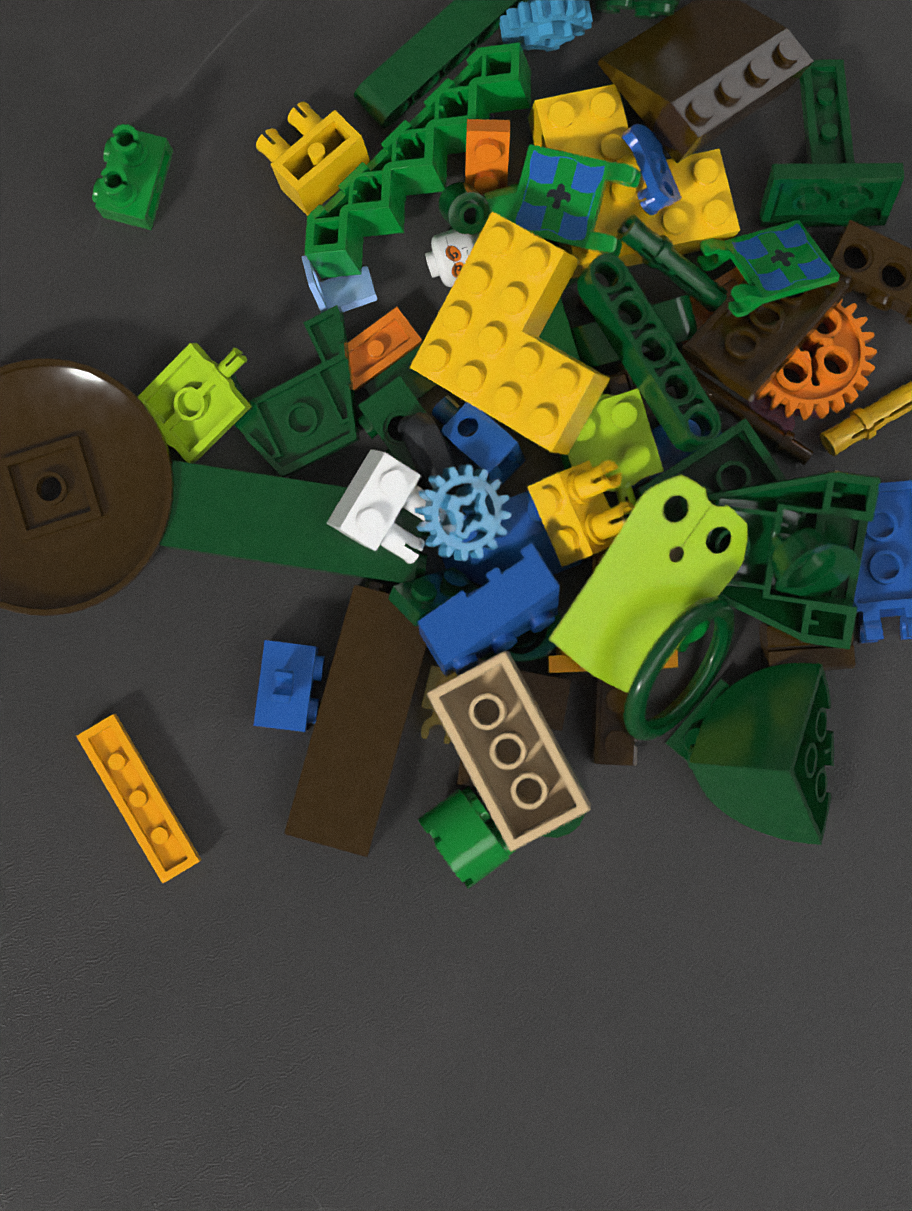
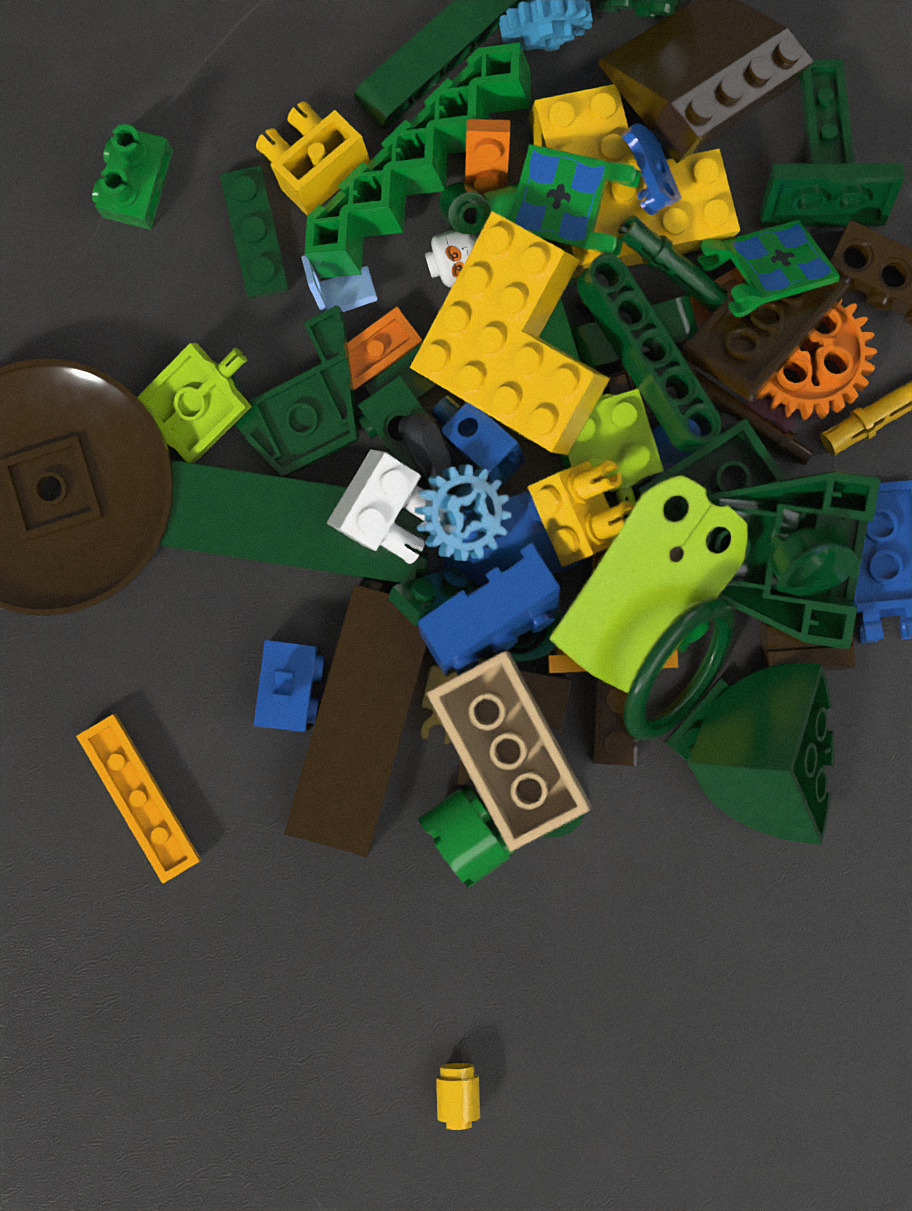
none -> dark green plate [220,165,289,300]
none -> yellow brick [436,1063,480,1130]

